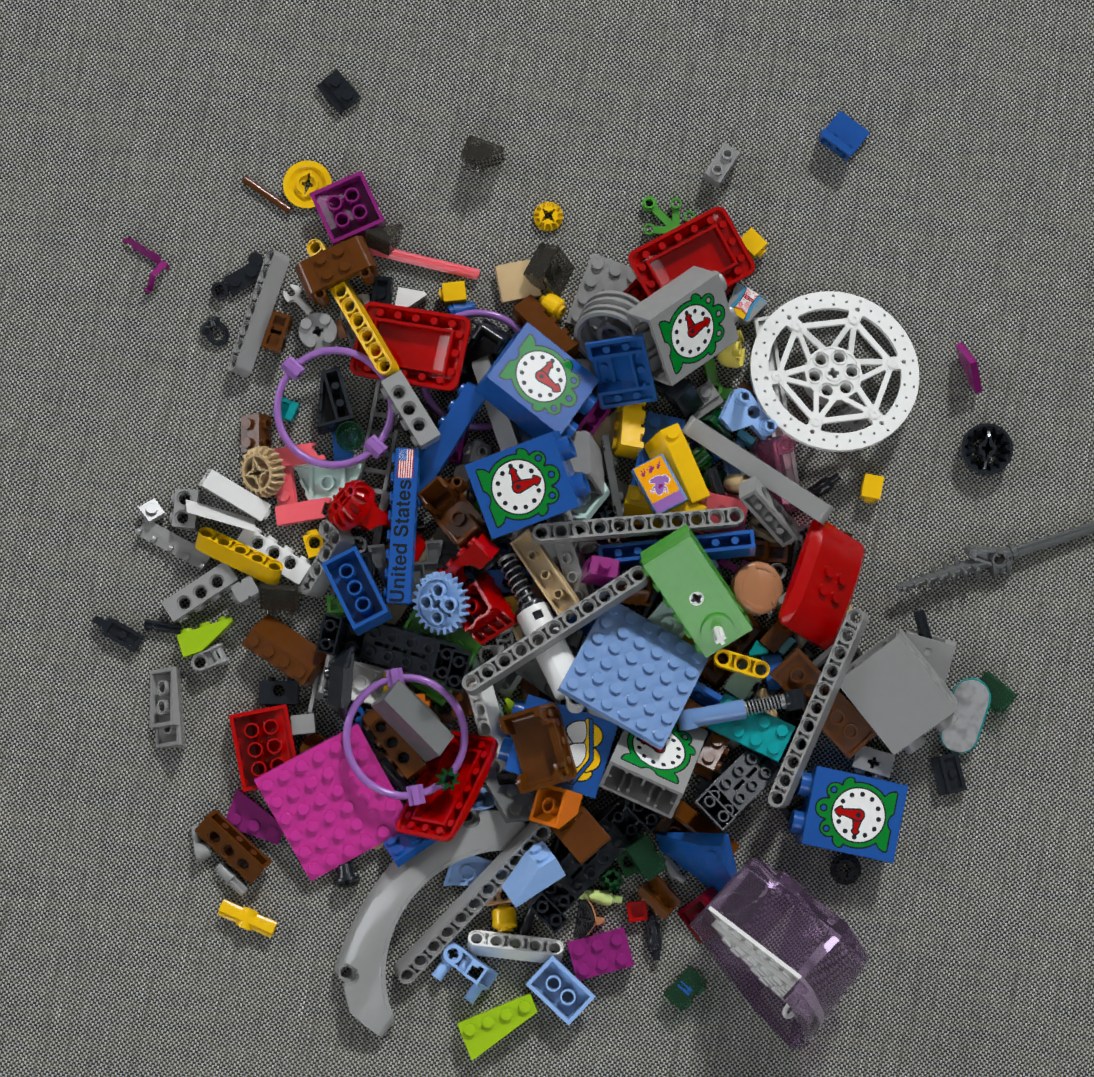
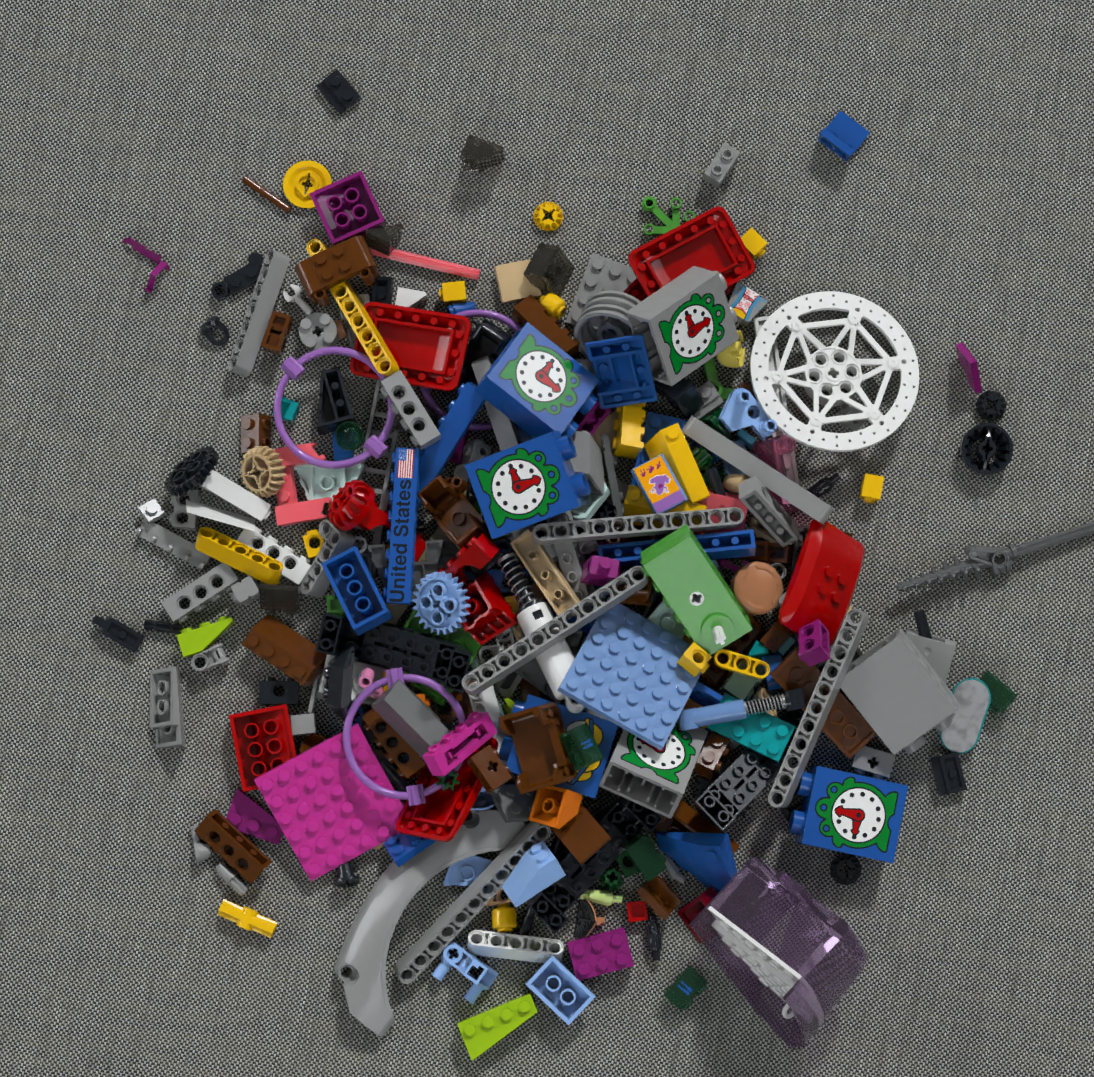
none -> black gear [164,446,219,497]
none -> bright pink plant [359,668,383,699]
none -> dark pink brick [422,711,497,776]
none -> reddish brown brick [466,745,512,794]
none -> clear green brick [559,723,604,772]
none -> yellow brick [677,642,712,677]
none -> magenta brick [797,619,830,667]
none -> black gear [976,390,1007,421]

